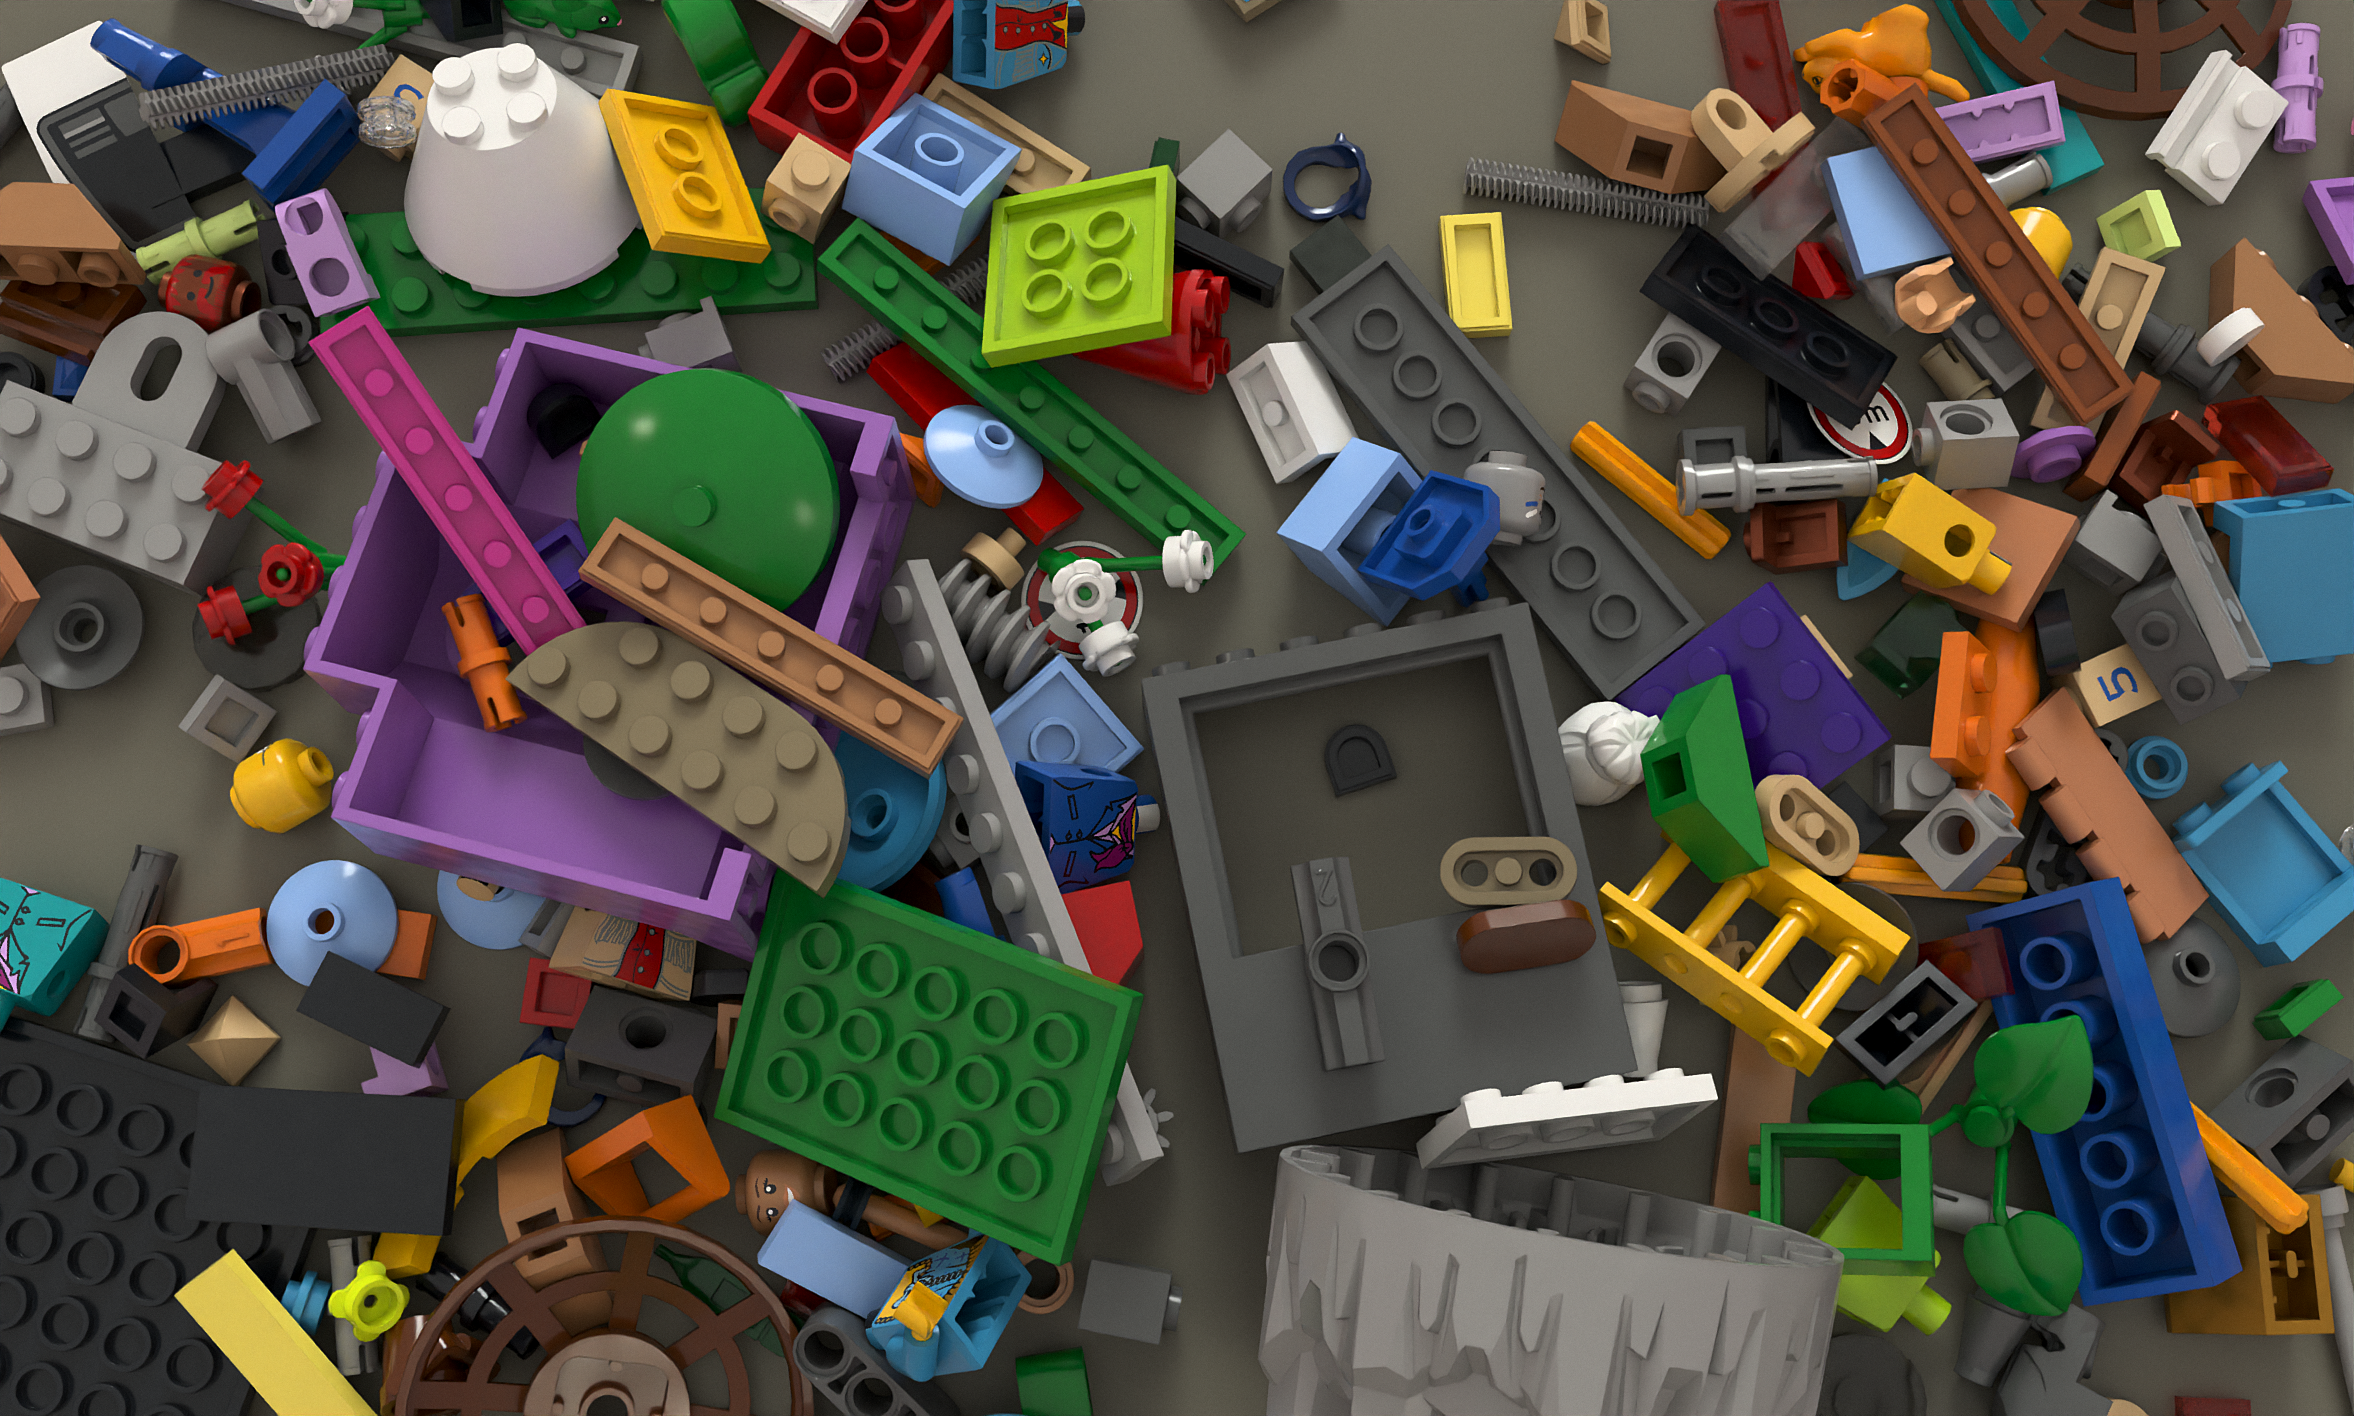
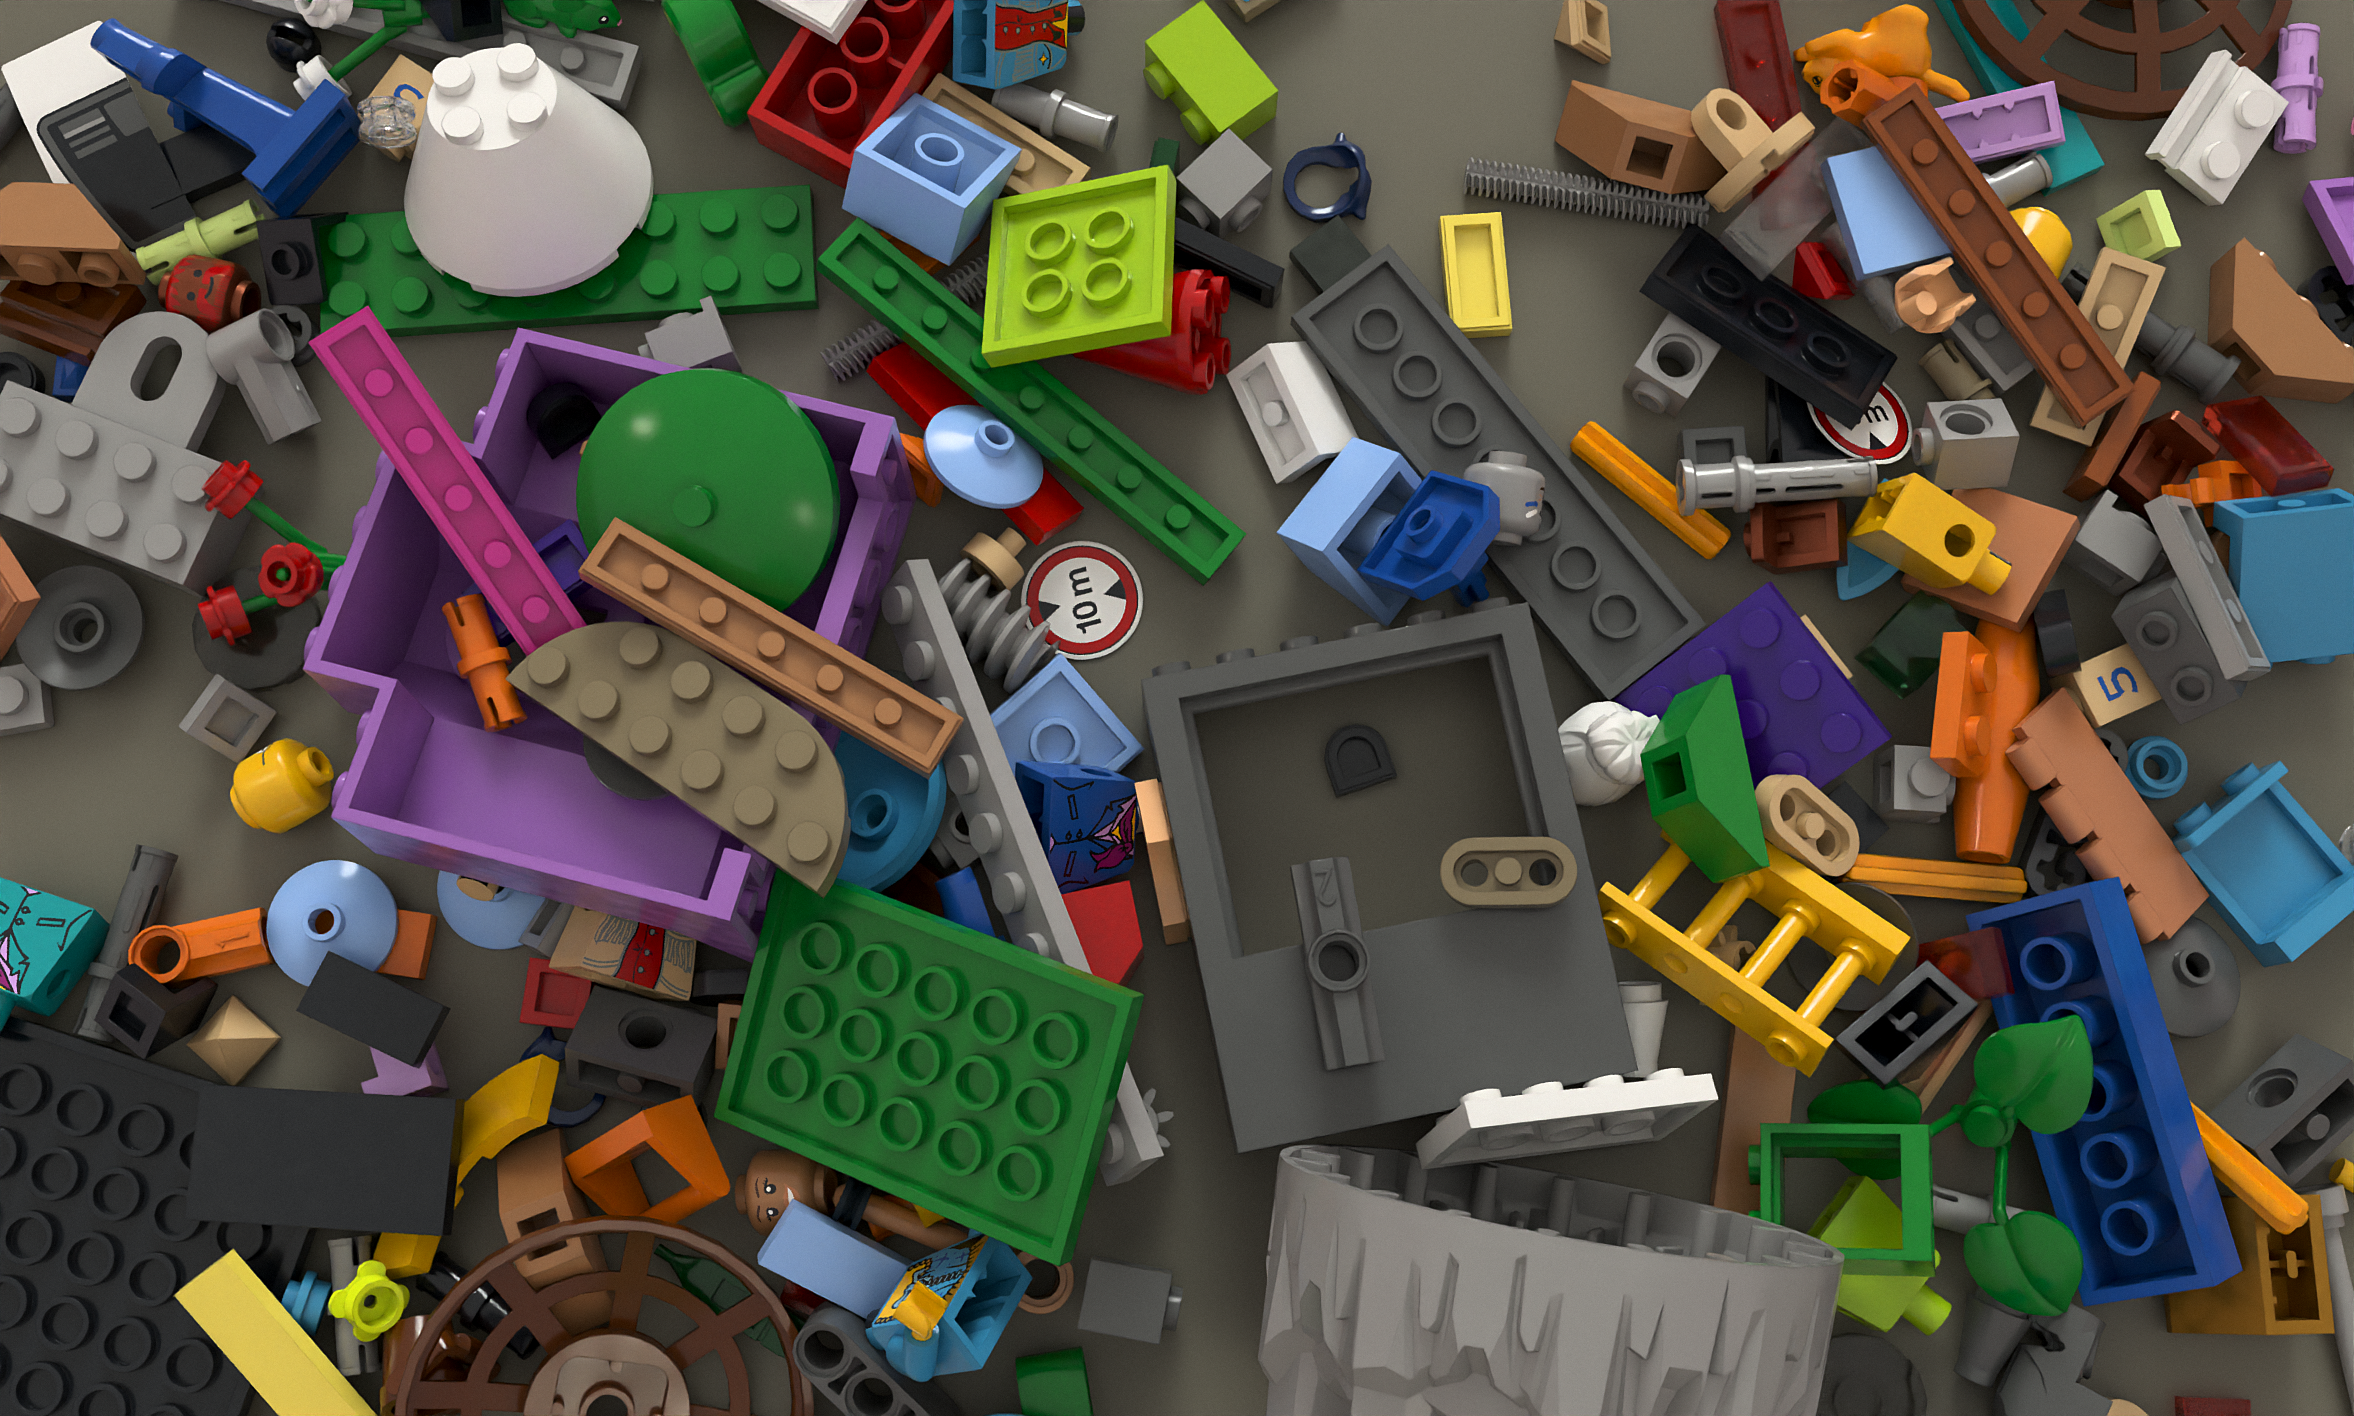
light grey axle [139,44,395,131] -> none
lavender leg [275,188,381,317] -> none
yellow tile [598,88,771,264] -> none
tan brick [760,133,851,244] -> none
white plant [1037,530,1214,677] -> none
reddish brown tile [1456,900,1596,974] -> none
light grey brick [1900,788,2025,892] -> none
medium lavender piece [2010,426,2096,483] -> none
white tile [2196,307,2265,367] -> none
green tile [2252,979,2344,1041] -> none
none -> black hinge [266,18,321,73]
none -> light grey pin [991,83,1119,153]
none -> light nougat tile [1134,778,1190,946]
none -> lime brick [1143,0,1278,146]

